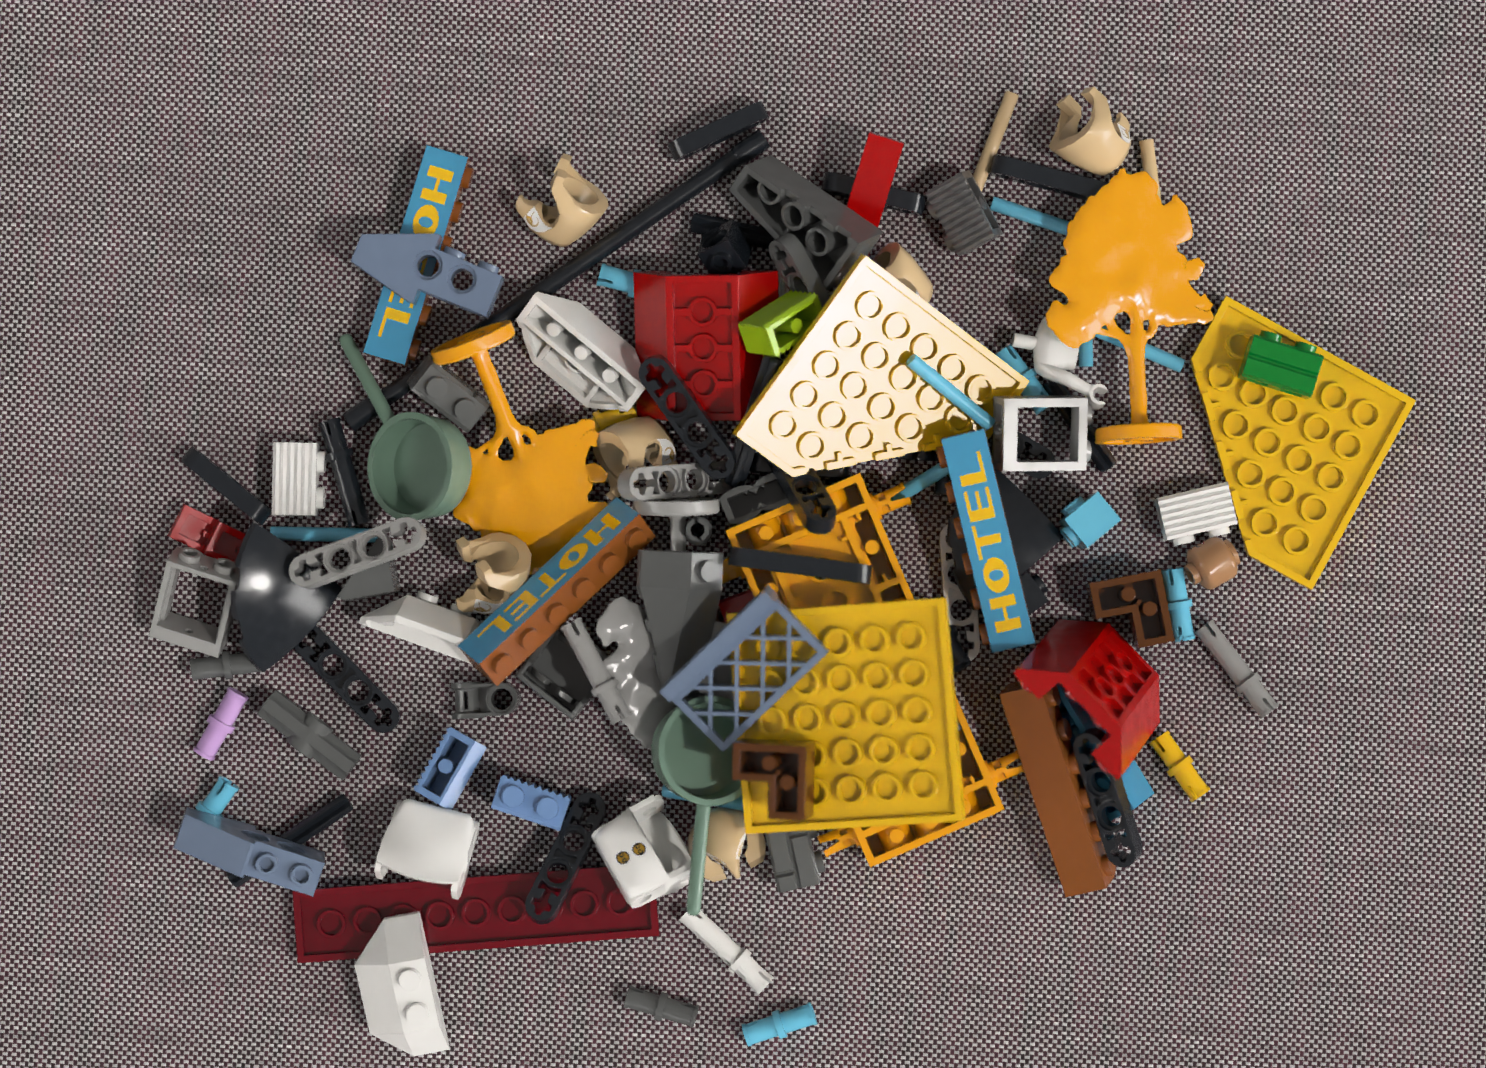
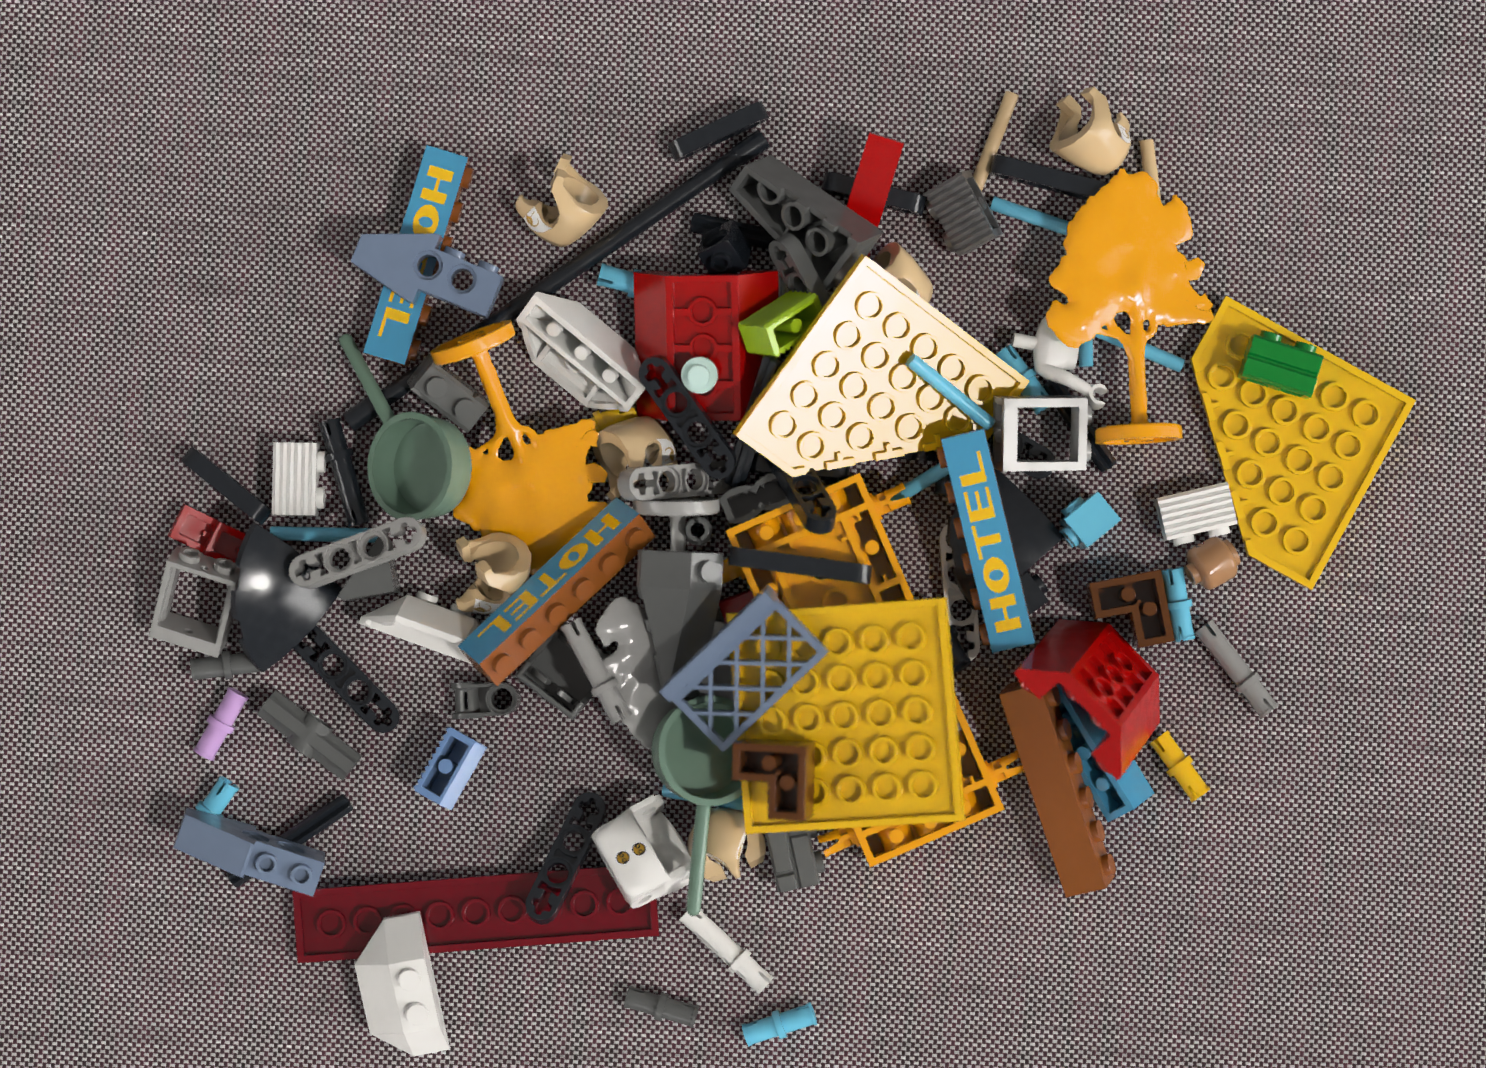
white piece [374,799,480,900] -> none
medium blue brick [491,774,572,831] -> none
black beam [1073,728,1143,867] -> none
none -> light aqua plate [681,357,718,394]

